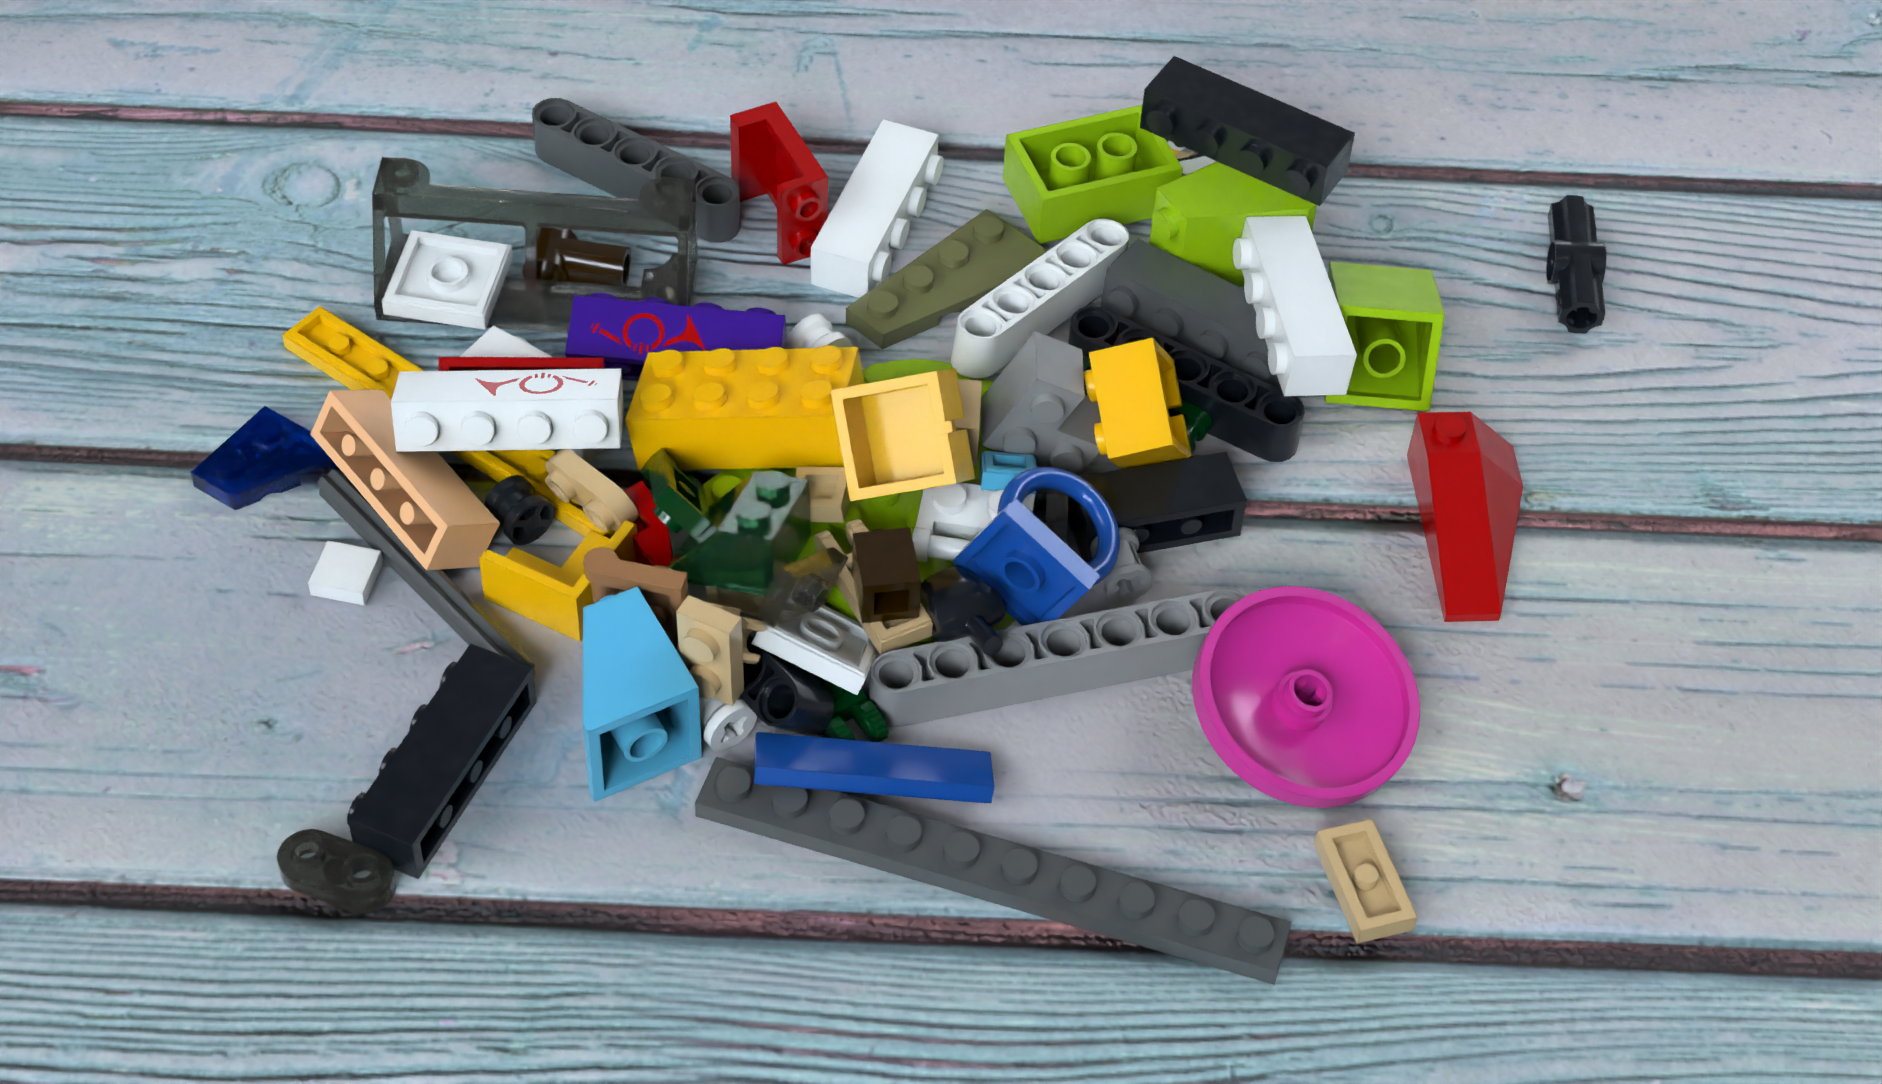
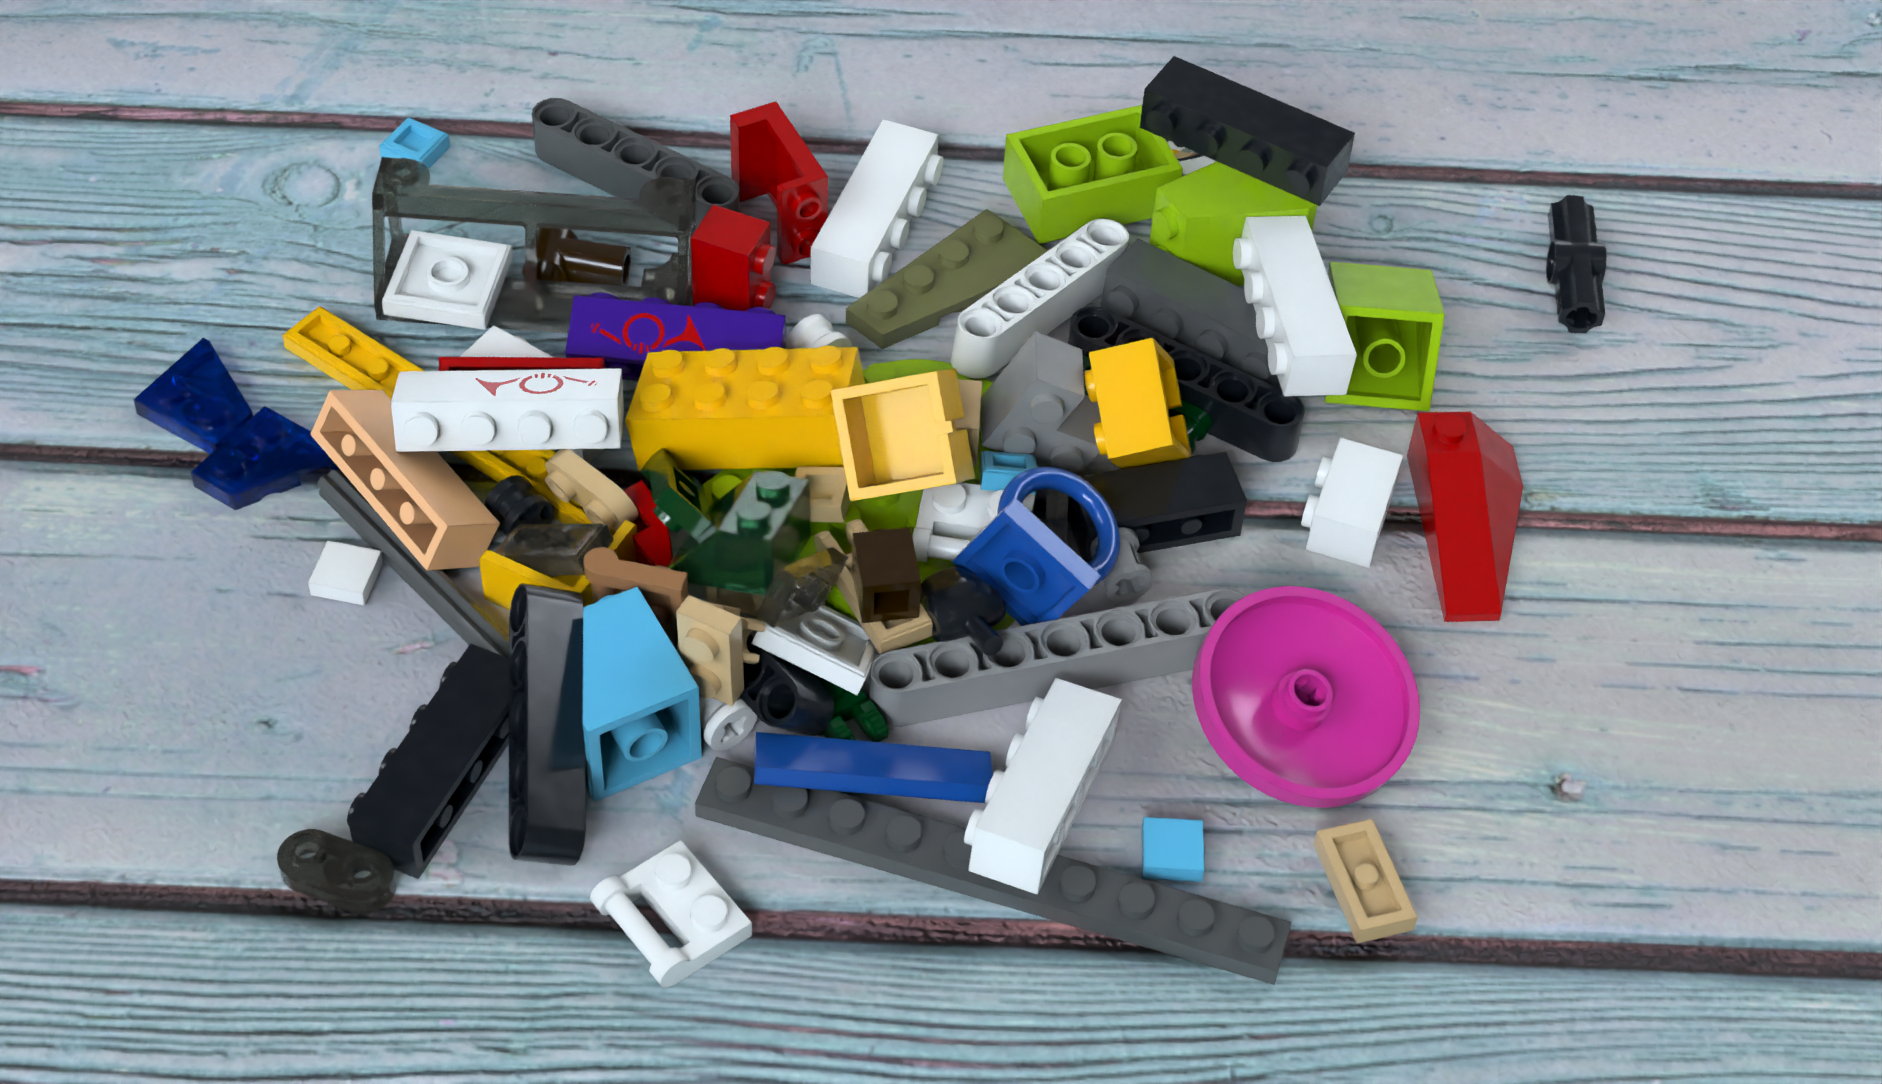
none -> clear blue wing [133,338,255,459]
none -> medium azure tile [379,117,450,176]
none -> clear smoke plate [495,523,614,577]
none -> black beam [509,583,586,866]
none -> white plate [590,840,752,988]
none -> red brick [691,204,776,311]
none -> white brick [964,678,1122,894]
none -> medium azure tile [1141,817,1204,882]
none -> white brick [1301,438,1403,568]

